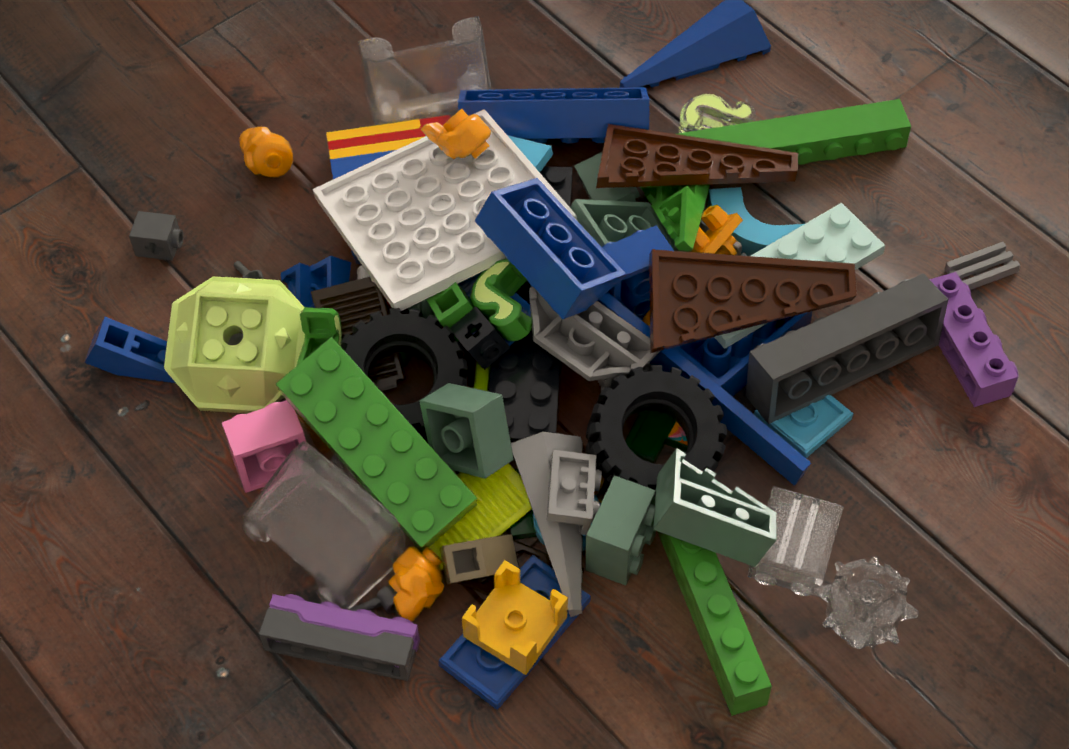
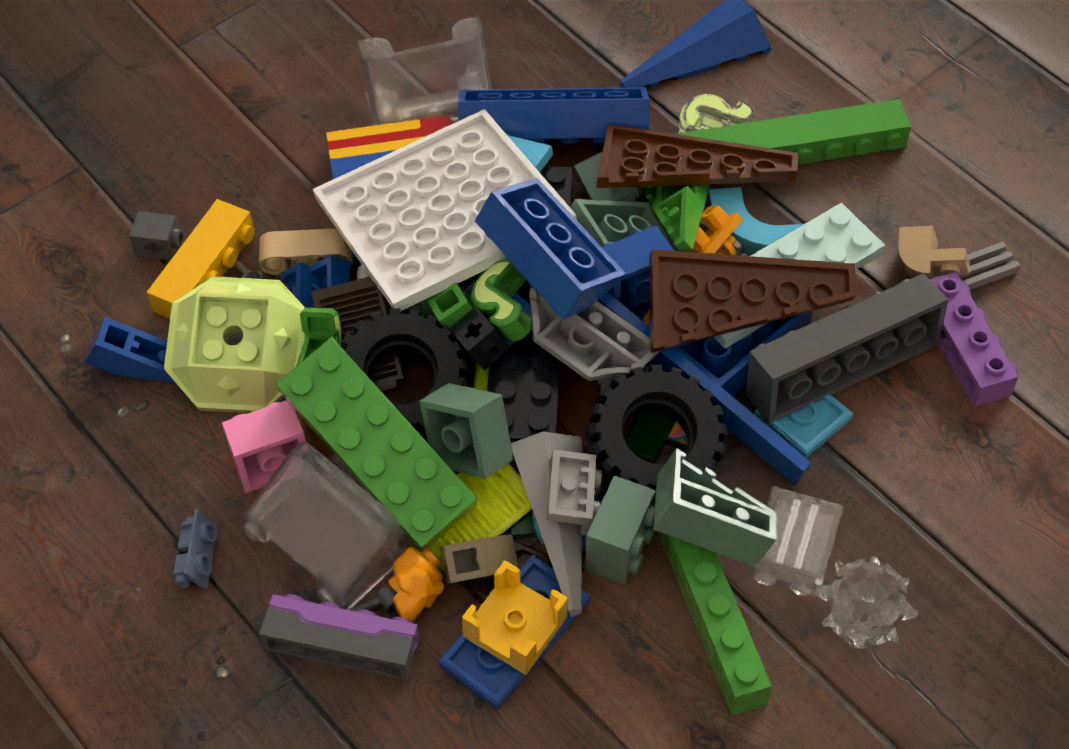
light orange head [239,127,293,177] -> none
light orange head [421,109,491,159] -> none
none -> yellow brick [146,199,255,319]
none -> sand blue hinge [172,509,218,590]
none -> tan beam [258,228,353,275]
none -> tan brick [898,226,970,279]

